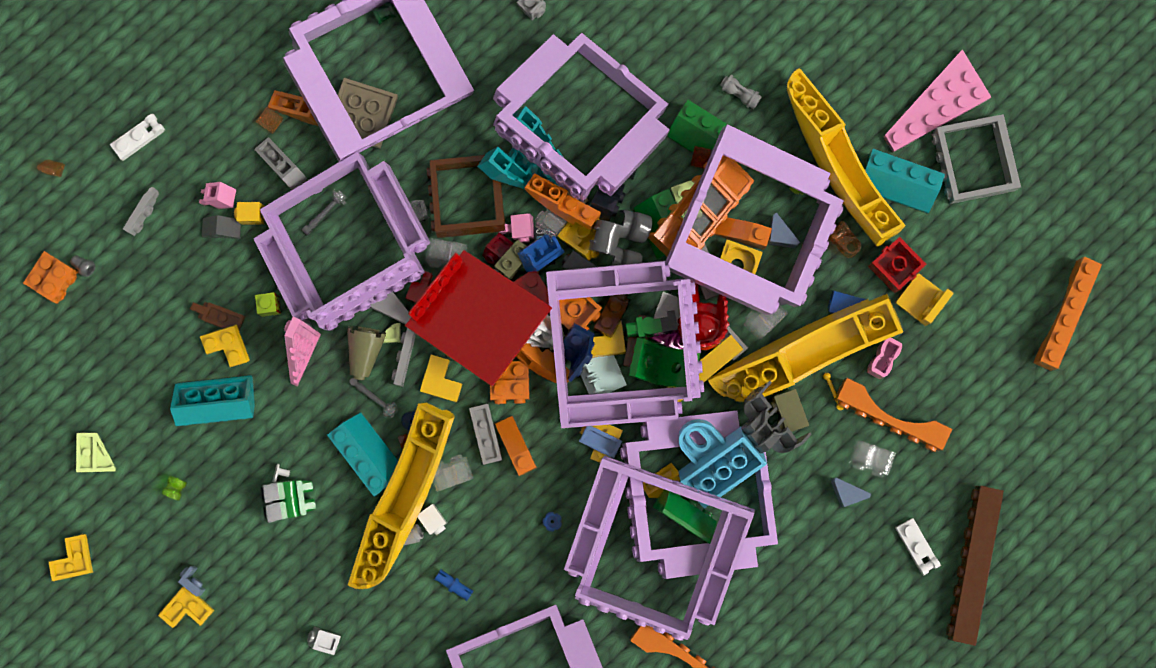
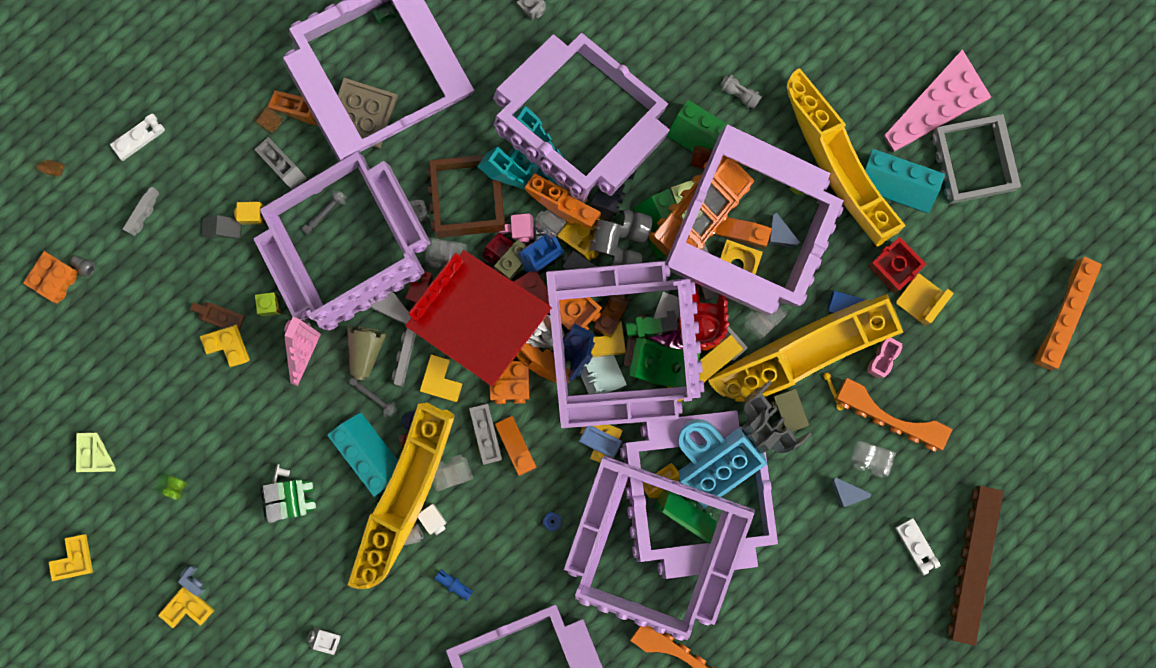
teal slope [170,375,255,426] -> none
bright pink brick [199,182,236,209] -> none
yellowish green tile [383,323,401,343] -> none
clear orange piece [829,221,861,258] -> none

